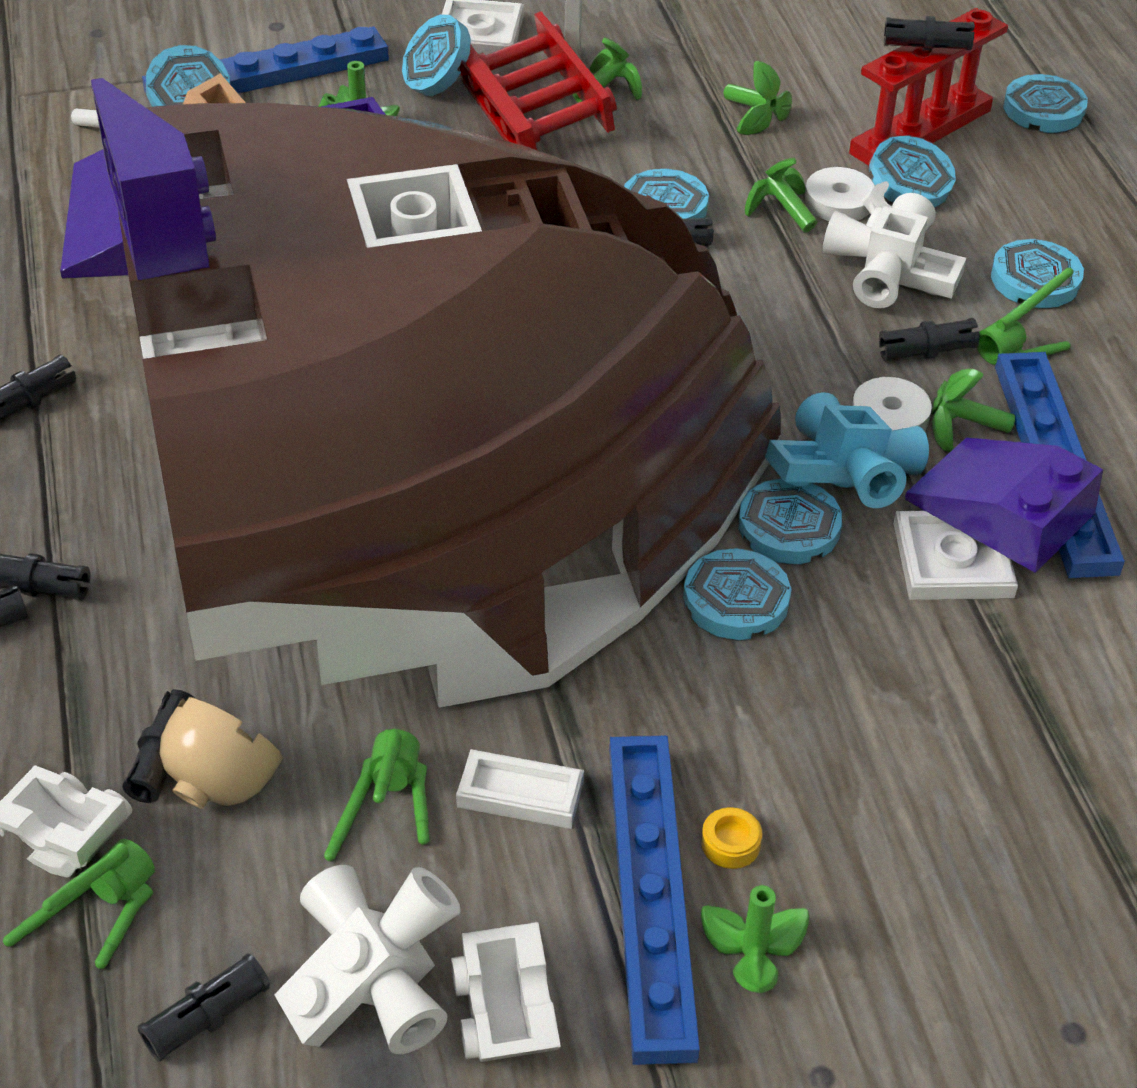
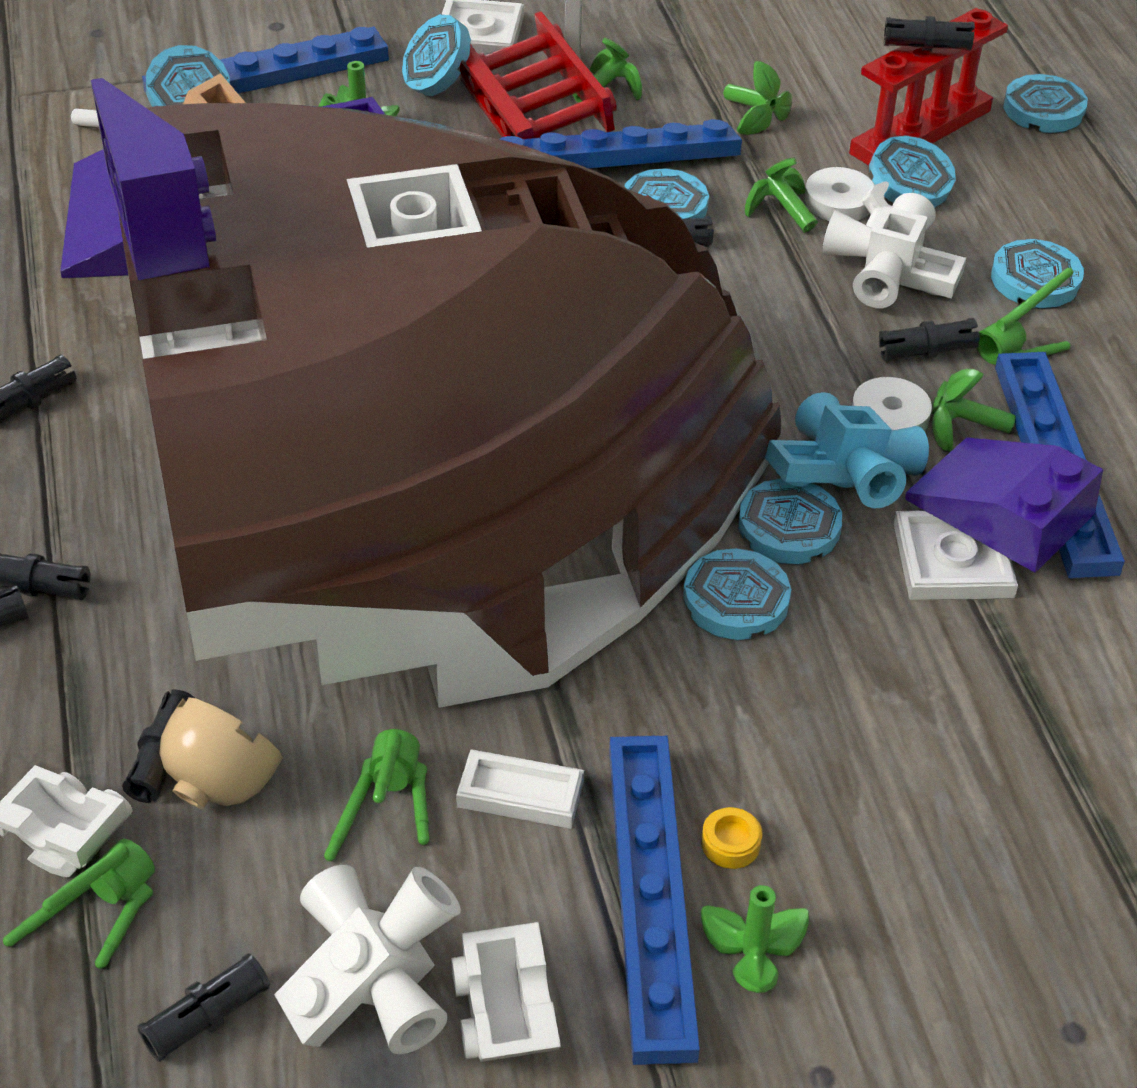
none -> blue plate [500,119,742,168]

